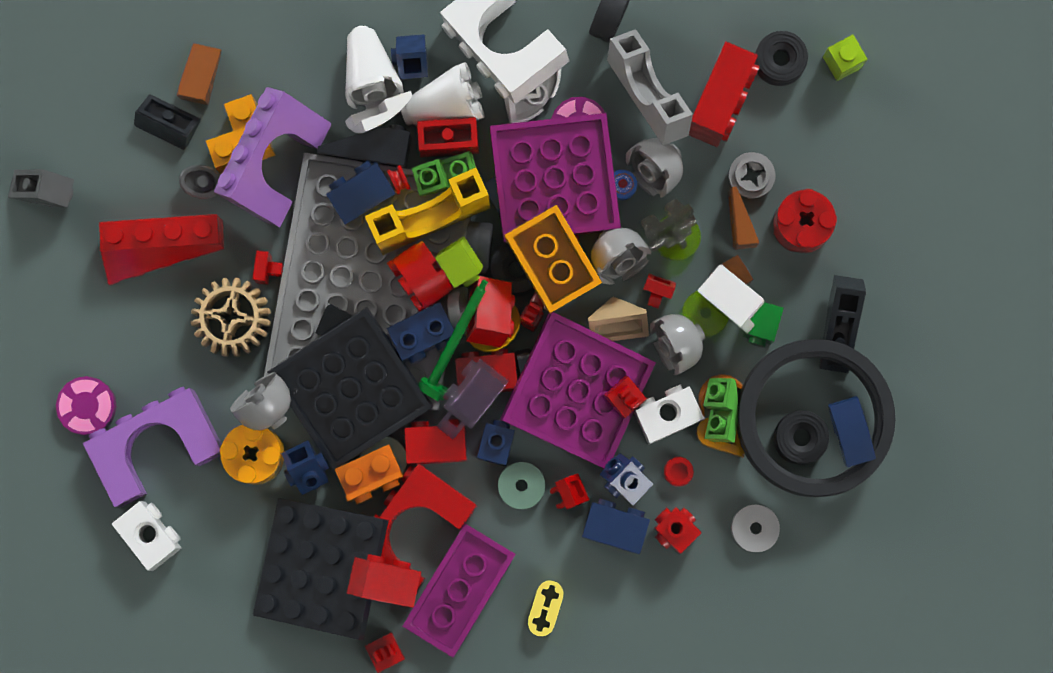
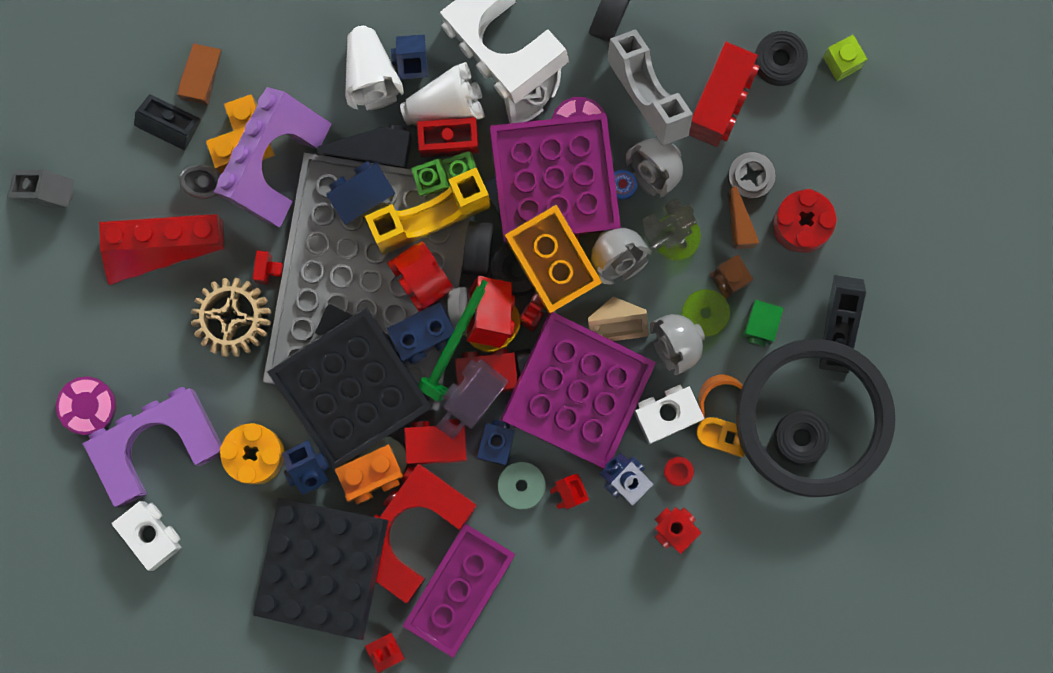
light grey cylinder [230,372,291,430] -> none
white brick [345,91,412,134] -> none
red brick [347,554,421,608] -> none
red bush [387,165,411,195] -> none
lime brick [435,236,483,288] -> none
light yellow beam [528,580,564,636] -> none
dark blue brick [582,498,650,555] -> none
red tile [603,376,647,418] -> none
red tile [644,273,676,309] -> none
white panel [697,265,764,334] -> none
bright green slope [703,378,738,443] -> none
light grey piece [731,504,780,552] -> none
dark blue slope [828,396,876,467] -> none

